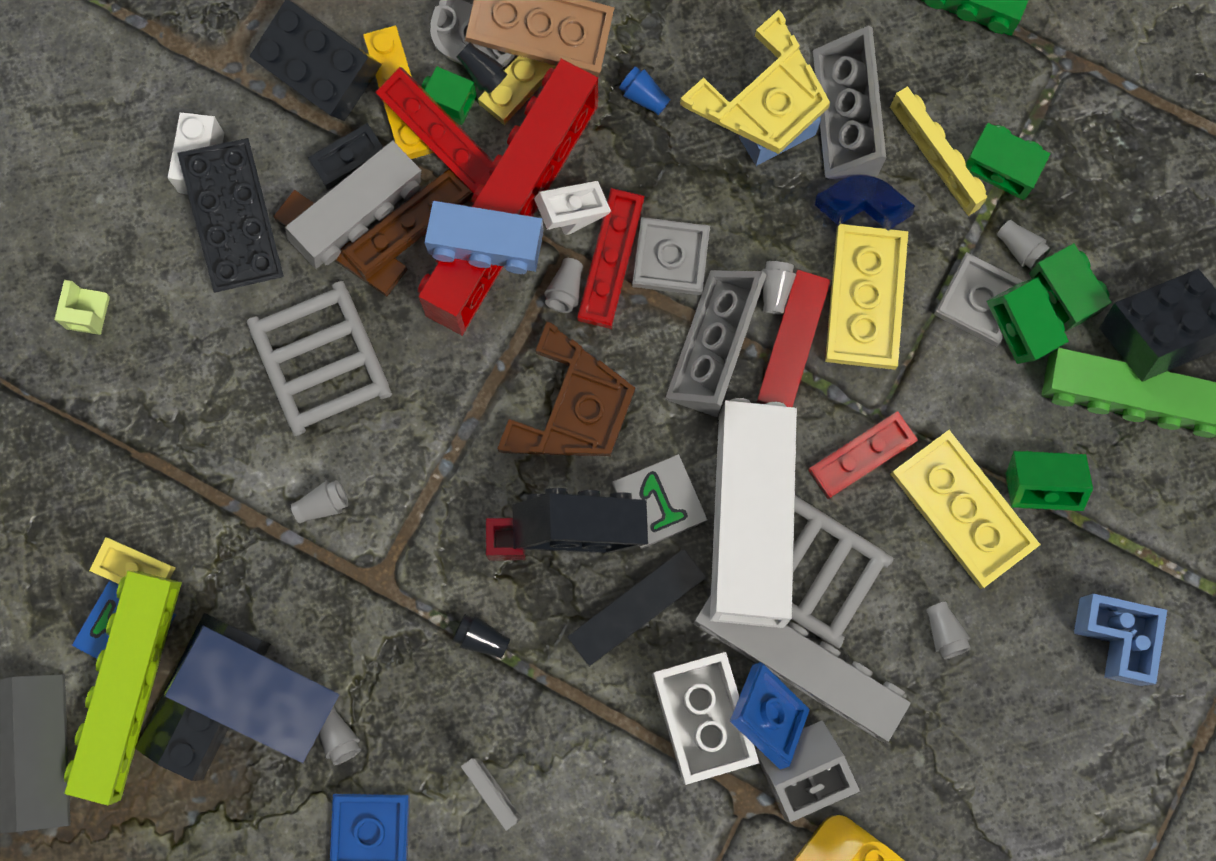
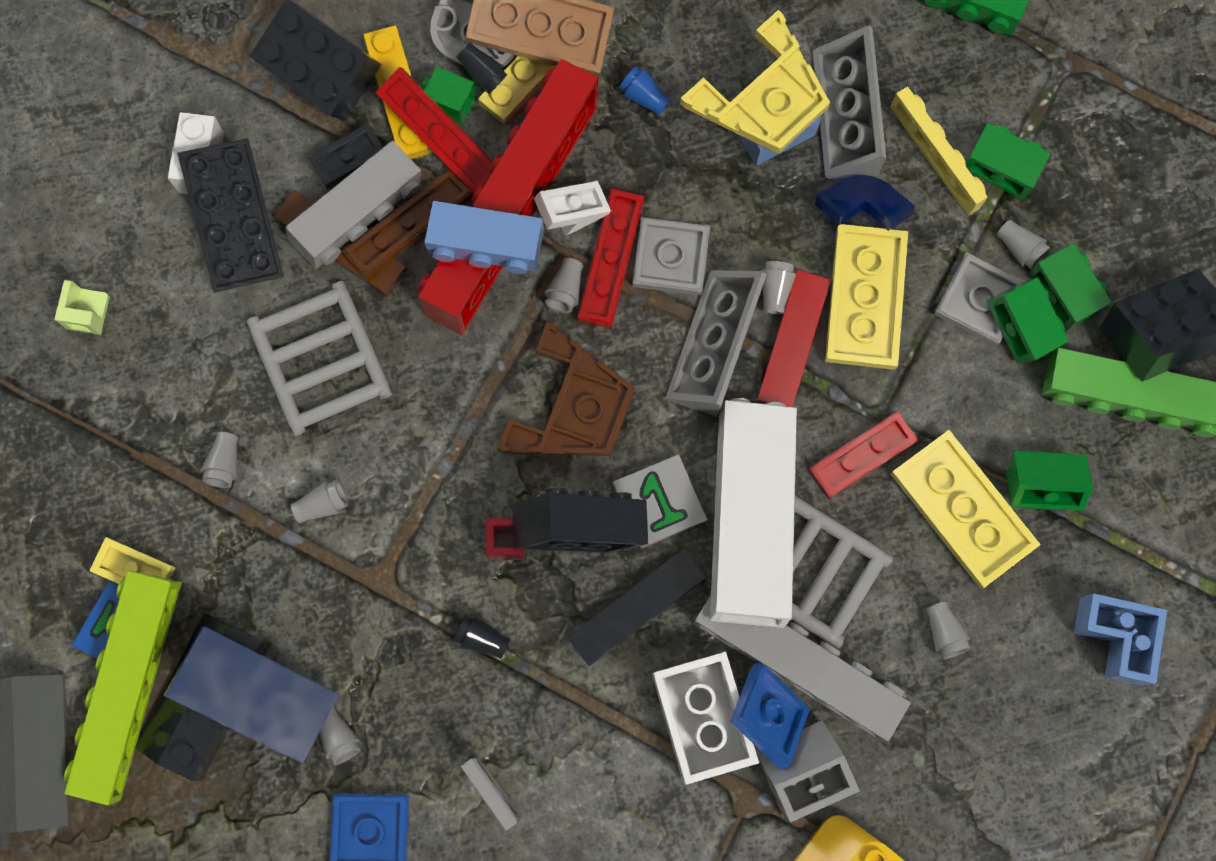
none -> light grey cone [200,432,238,488]

